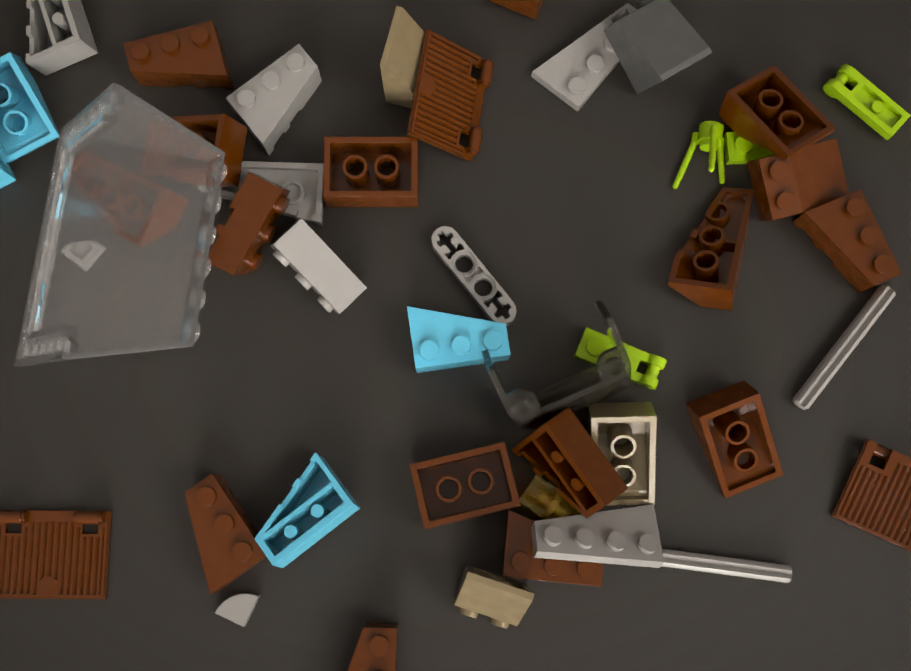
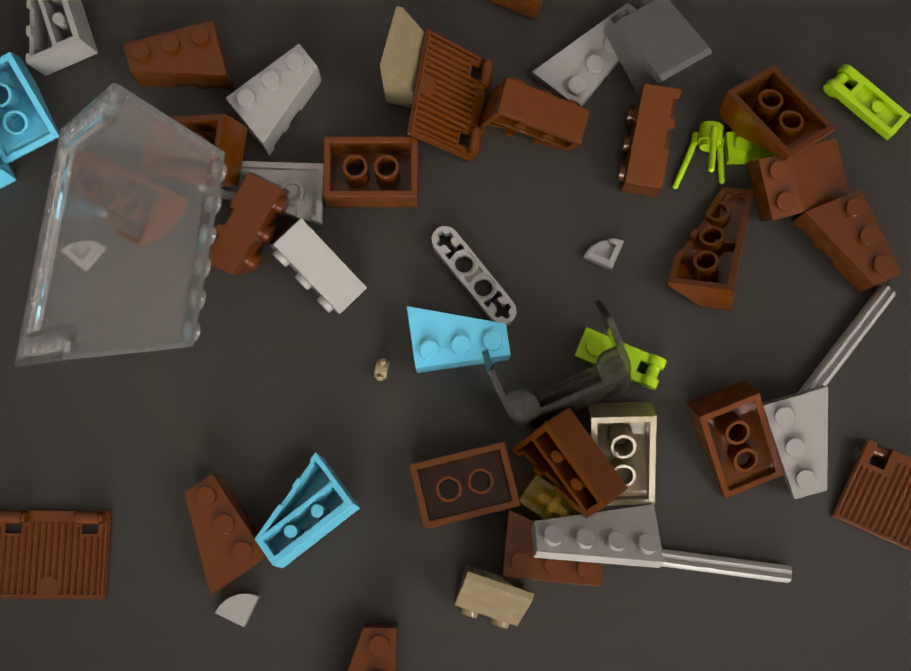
none -> dark tan piece [374,358,390,381]
none -> reddish brown wedge [479,77,590,152]
none -> light grey tile [583,238,624,270]
none -> reddish brown wedge [617,83,682,197]
none -> light grey wedge [763,385,828,499]

